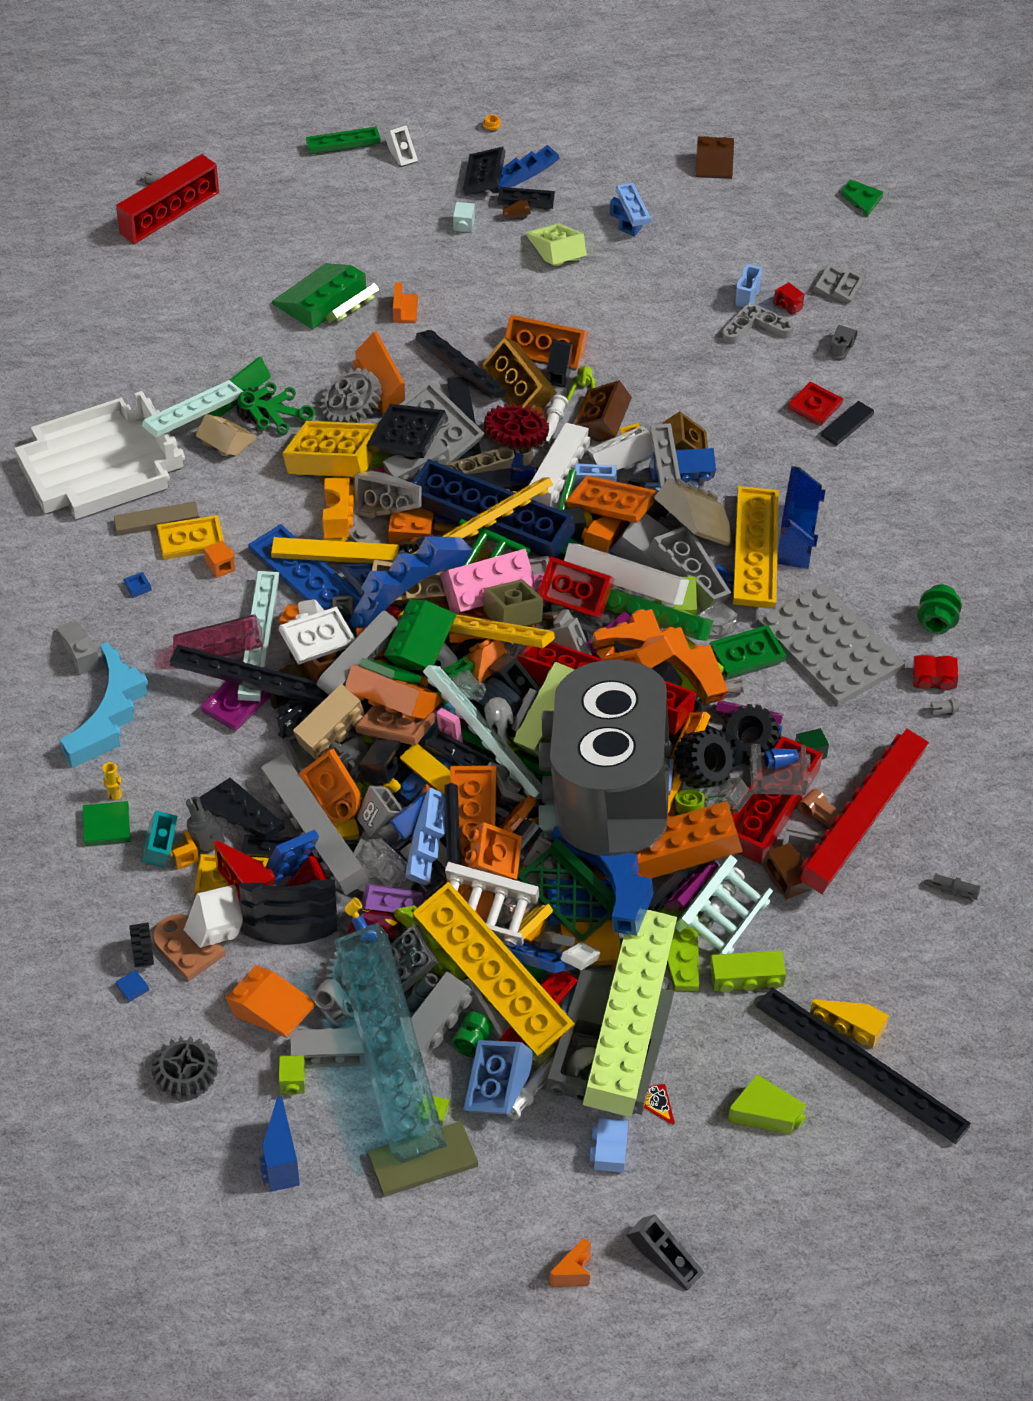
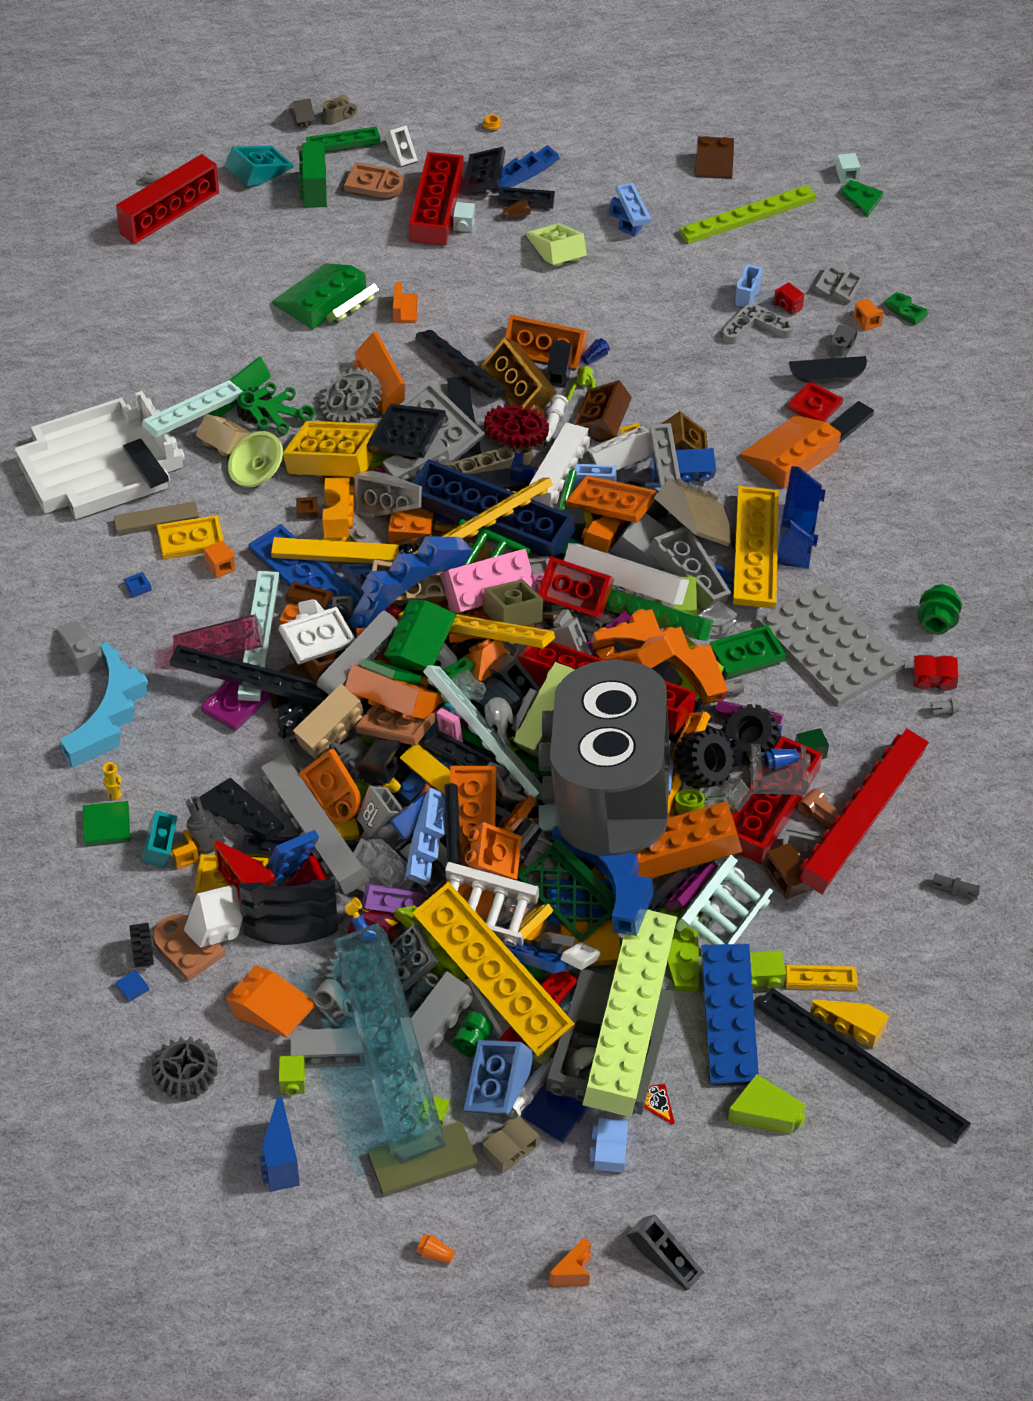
none -> black tile [122,438,169,489]
none -> teal slope [225,145,294,187]
none -> yellowish green dish [228,431,283,487]
none -> reddish brown tile [285,581,333,611]
none -> dark brown slope [289,98,315,128]
none -> reddish brown plate [296,497,318,519]
none -> green piece [299,142,327,208]
none -> dark tan piece [323,95,357,125]
none -> nougat plate [344,162,403,198]
none -> red brick [409,152,464,245]
none -> orange cone [416,1234,455,1265]
none -> dark tan brick [482,1116,540,1173]
none -> clear blue slope [521,1082,589,1143]
none -> clear blue cone [581,338,610,365]
none -> lime plate [679,185,817,244]
none -> blue plate [701,944,759,1085]
none -> orange slope [739,415,841,489]
none -> yellow tile [785,965,857,991]
none -> black brick [789,356,867,383]
none -> light aqua brick [836,153,861,183]
none -> orange brick [853,298,884,331]
none -> green slope [885,292,928,325]

